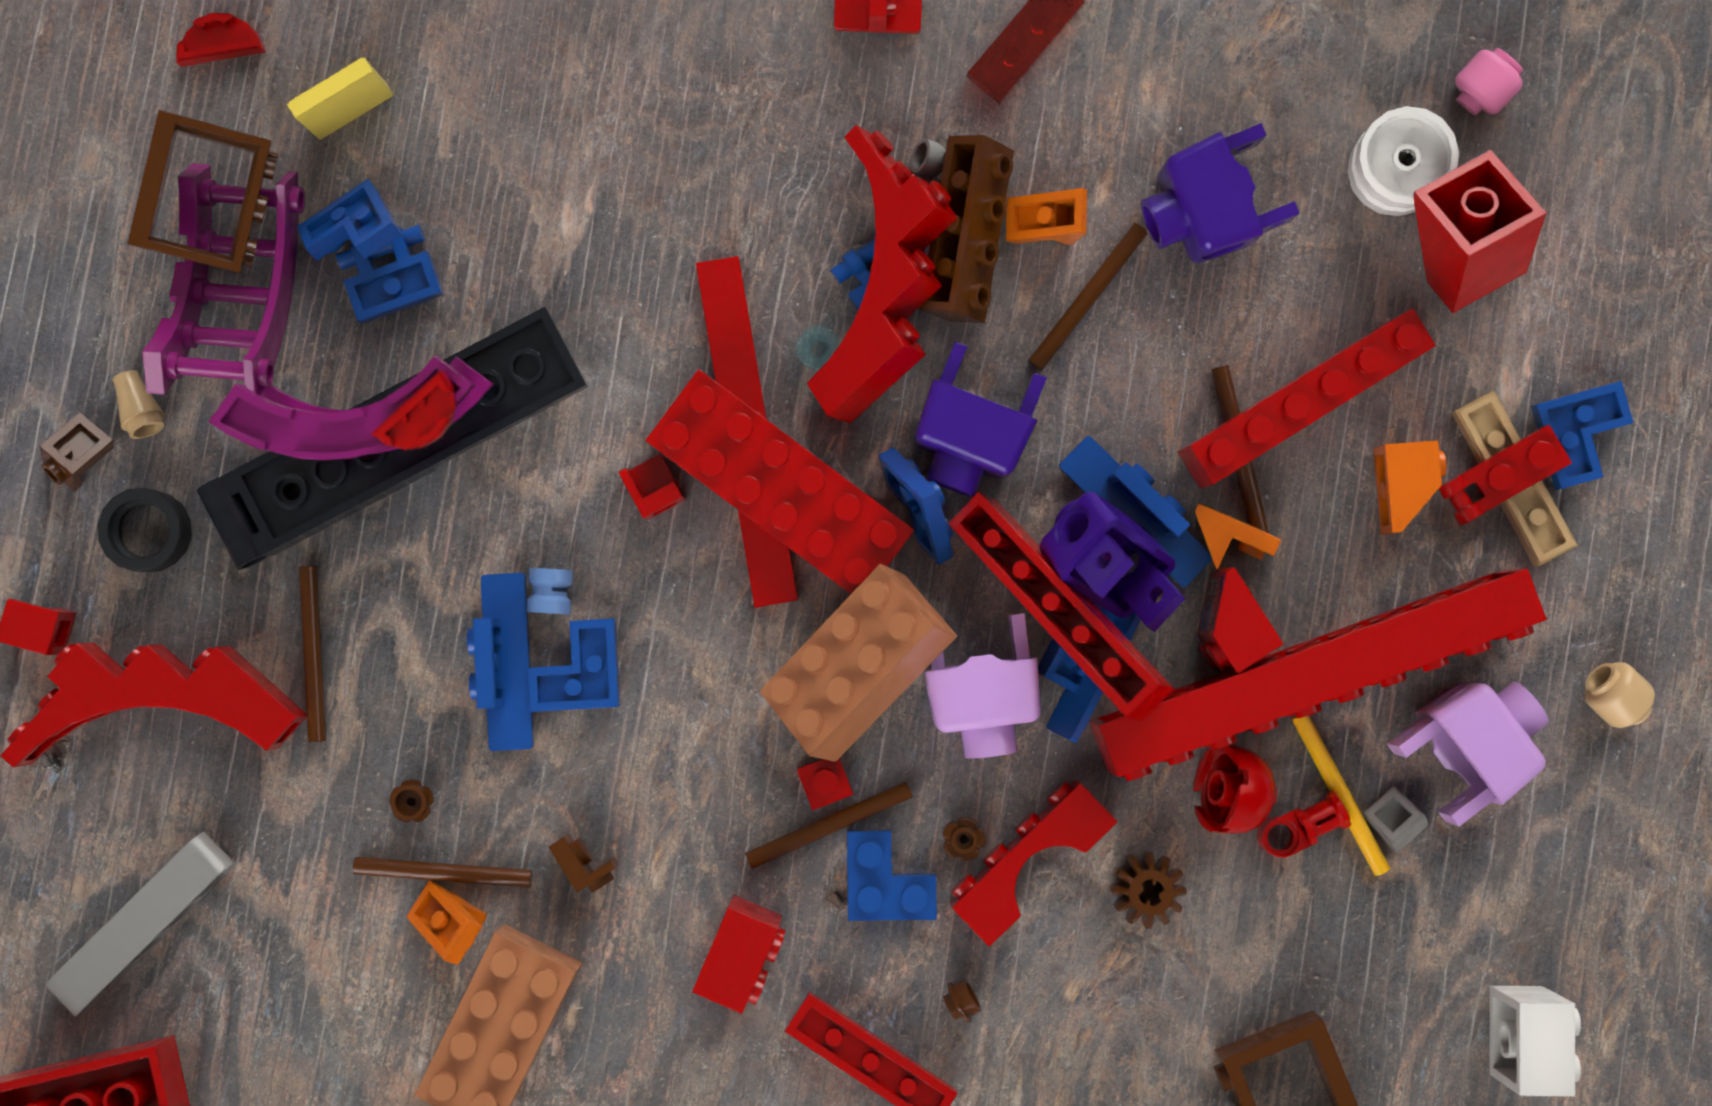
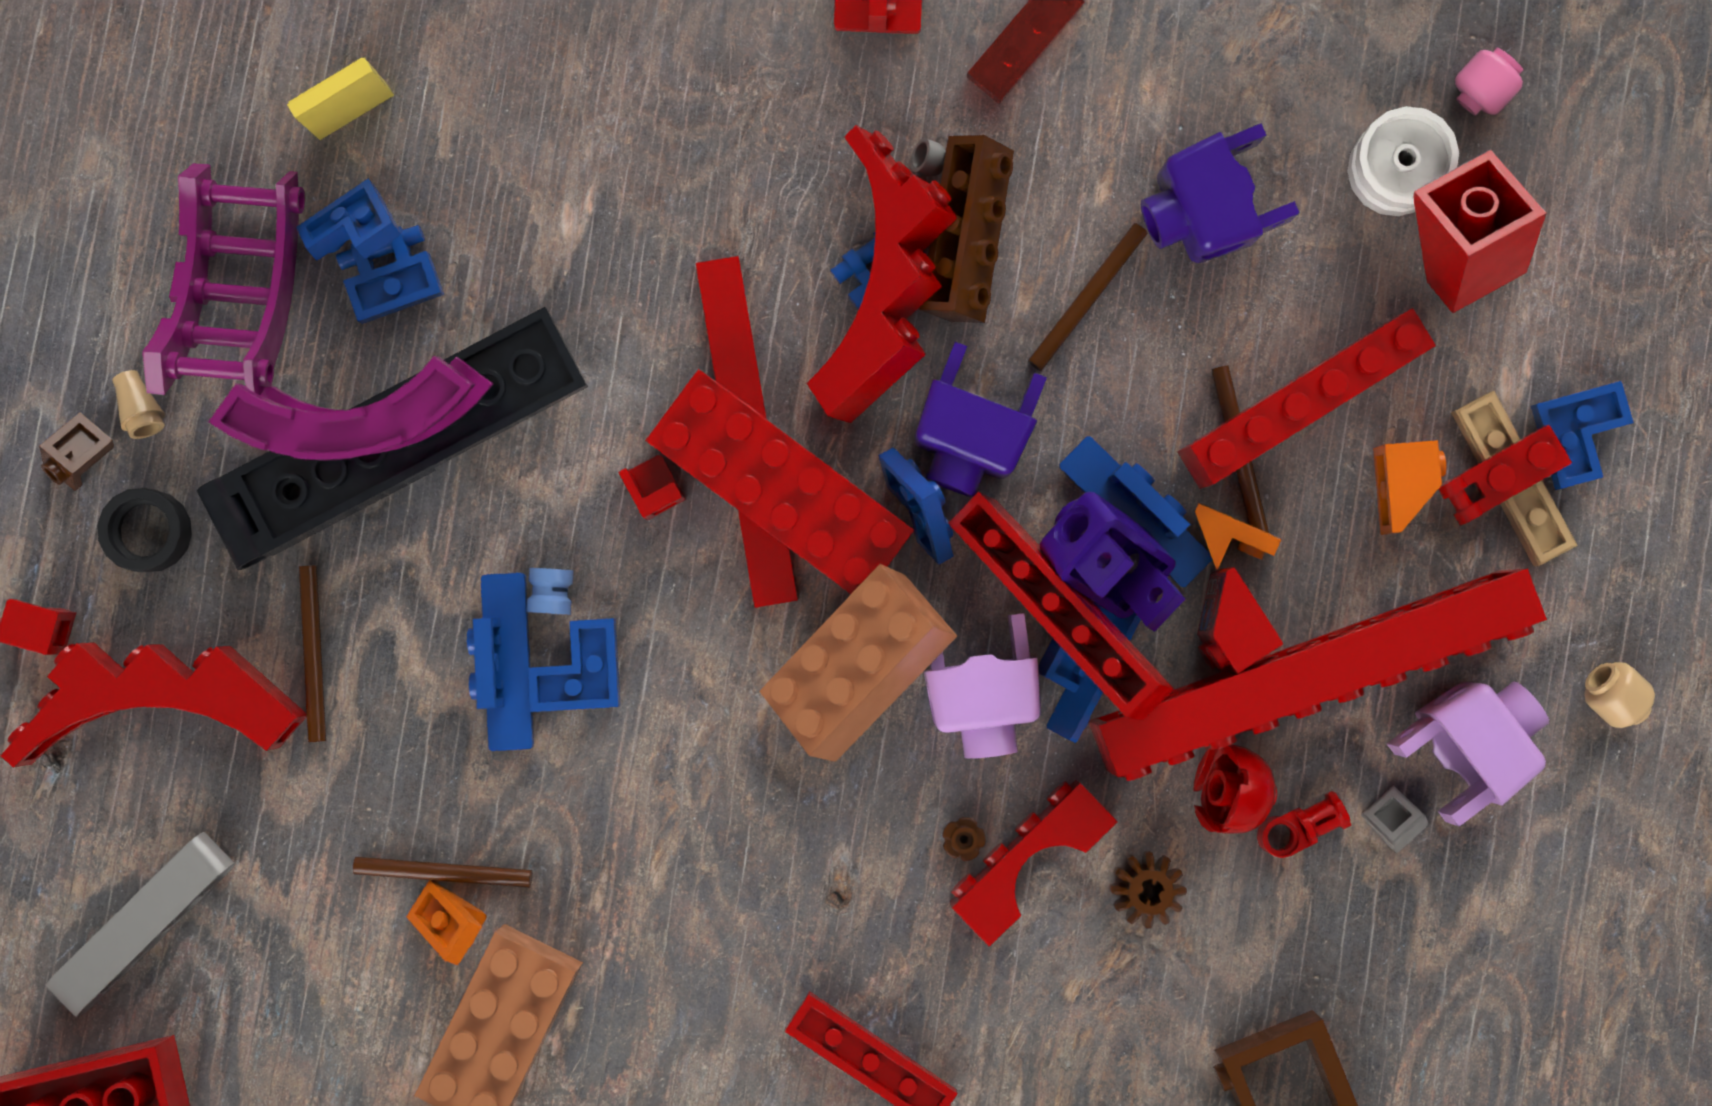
reddish brown window [127,109,279,274] -> none
red tile [176,13,266,67] -> none
red tile [371,370,456,450] -> none
reddish brown plate [390,779,434,823] -> none
reddish brown bracket [549,833,619,893] -> none
red brick [692,895,786,1014] -> none
reddish brown bar [745,781,913,869] -> none
red plate [796,758,854,811] -> none
clear light blue plate [797,326,840,371] -> none
blue plate [847,829,937,921] -> none
reddish brown plate [943,979,982,1023] -> none
orange slope [1006,188,1087,245] -> none
yellow bar [1291,716,1391,876] -> none
white brick [1490,986,1581,1096] -> none

